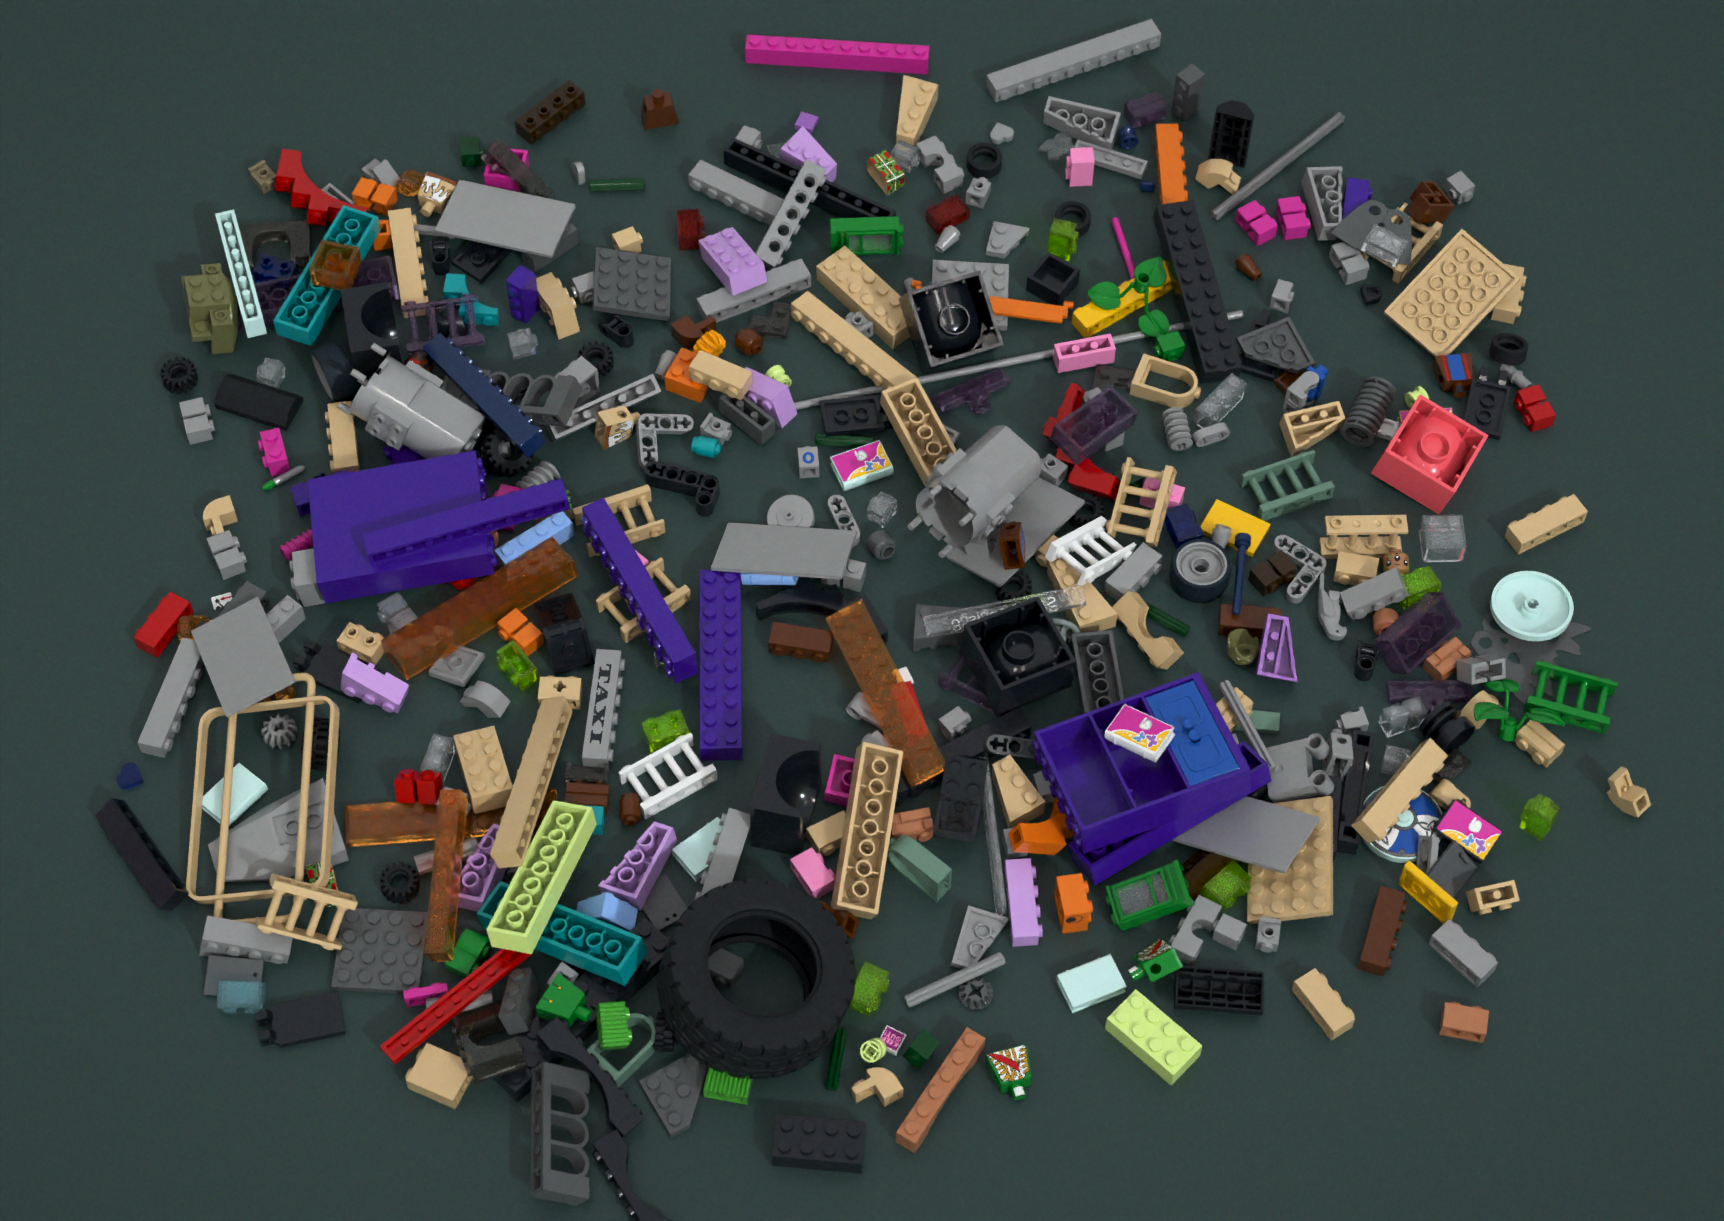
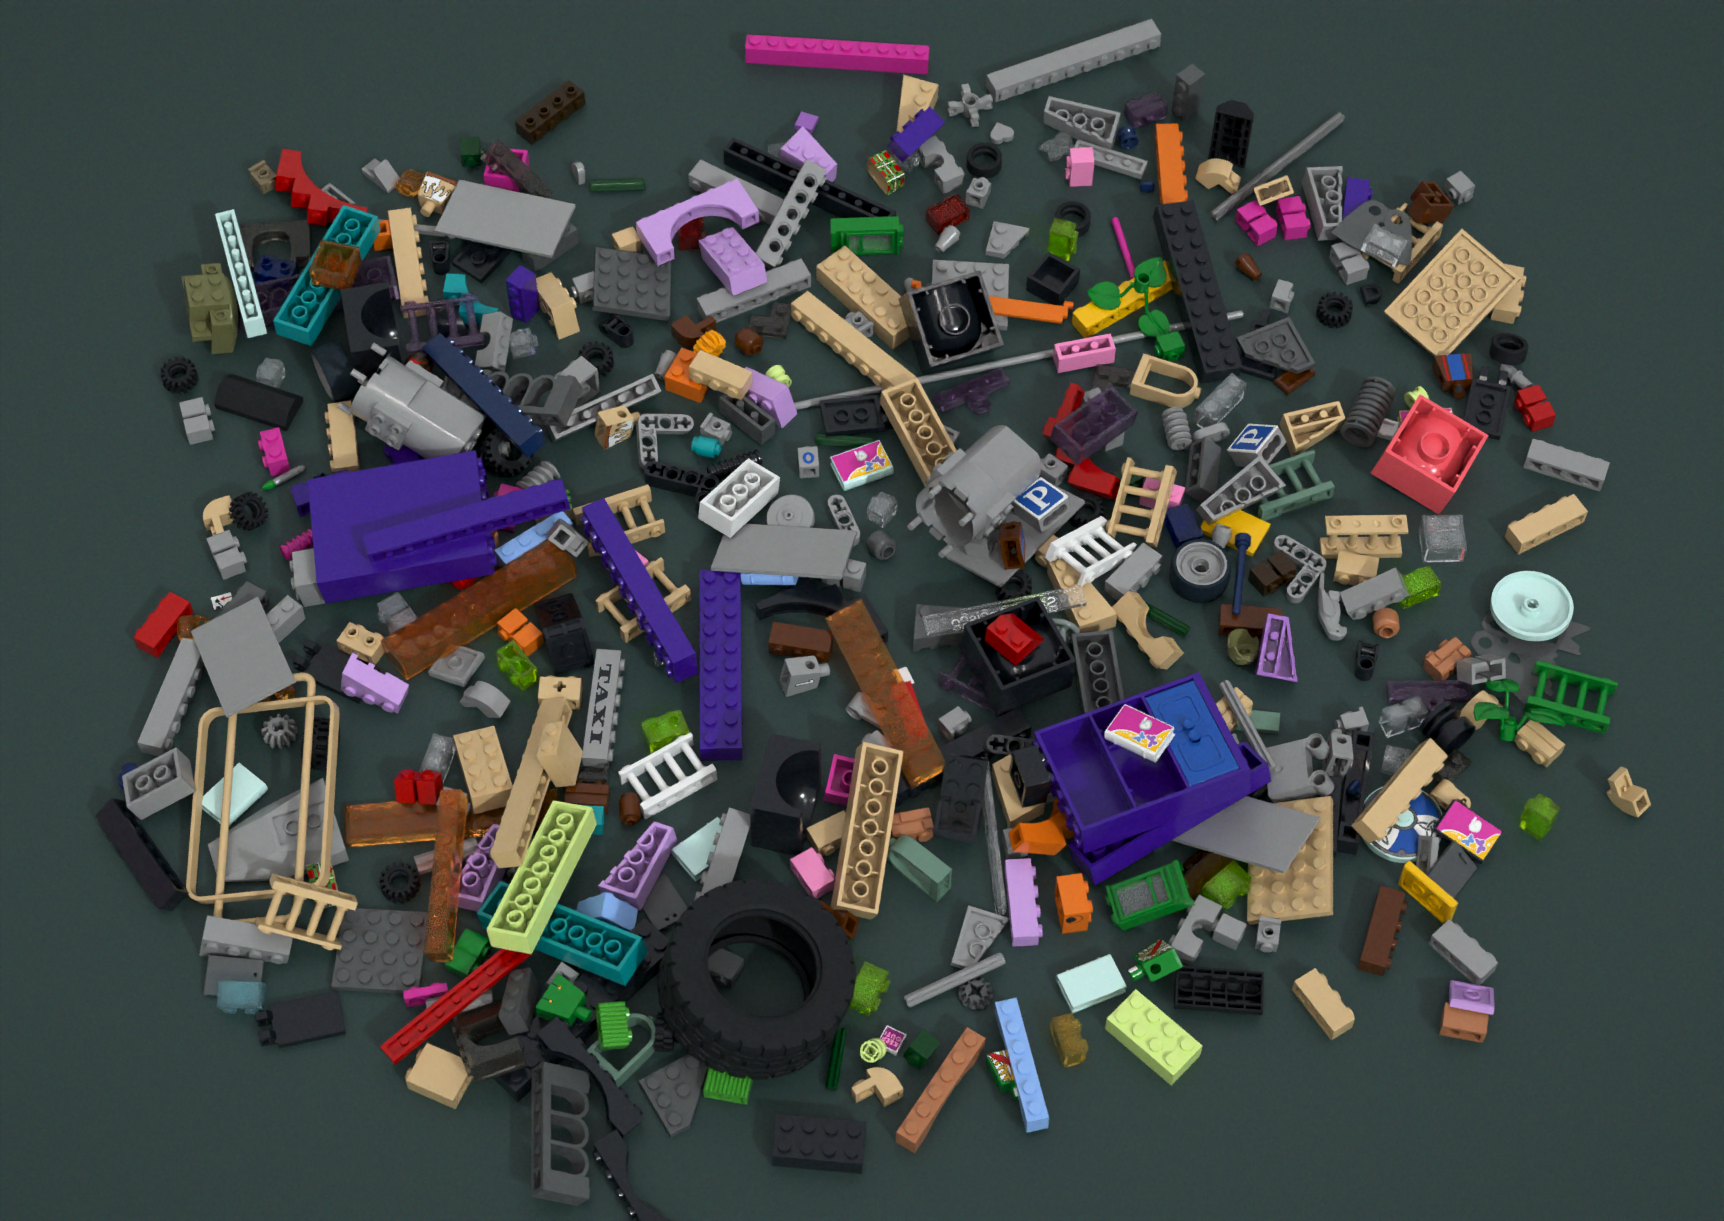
orange piece [352,177,398,216] -> none
reddish brown torso [641,89,679,130] -> none
light grey brick [736,125,762,149] -> none
light grey hips [1282,364,1328,413] -> none
clear purple brick [1374,592,1462,675] -> none
medium nougat head [1382,549,1410,579] -> none
tan brick [1466,880,1520,915] -> none
none -> light grey brick [122,748,196,820]
none -> black tyre [229,492,269,531]
none -> light grey arch [475,312,513,373]
none -> tan brick [536,721,583,787]
none -> light grey brick [546,519,589,557]
none -> lavender arch [636,179,759,266]
none -> white brick [698,458,780,538]
none -> black piece [707,450,762,480]
none -> light grey torso [779,656,830,697]
none -> dark purple brick [887,107,945,163]
none -> light grey pin [948,83,993,127]
none -> red slope [985,613,1044,666]
none -> light blue arch [995,998,1049,1133]
none -> black brick [1009,745,1052,808]
none -> piece [1012,477,1071,534]
none -> clear yellow brick [1050,1012,1089,1068]
none -> dark grey brick [1185,437,1221,503]
none -> light grey wedge [1196,455,1286,525]
none -> piece [1227,424,1287,467]
none -> tan torso [1254,175,1294,206]
none -> black tyre [1316,292,1353,329]
none -> dark blue rock [1346,780,1362,795]
none -> lavender tile [1449,980,1495,1015]
none -> light grey brick [1523,439,1610,492]

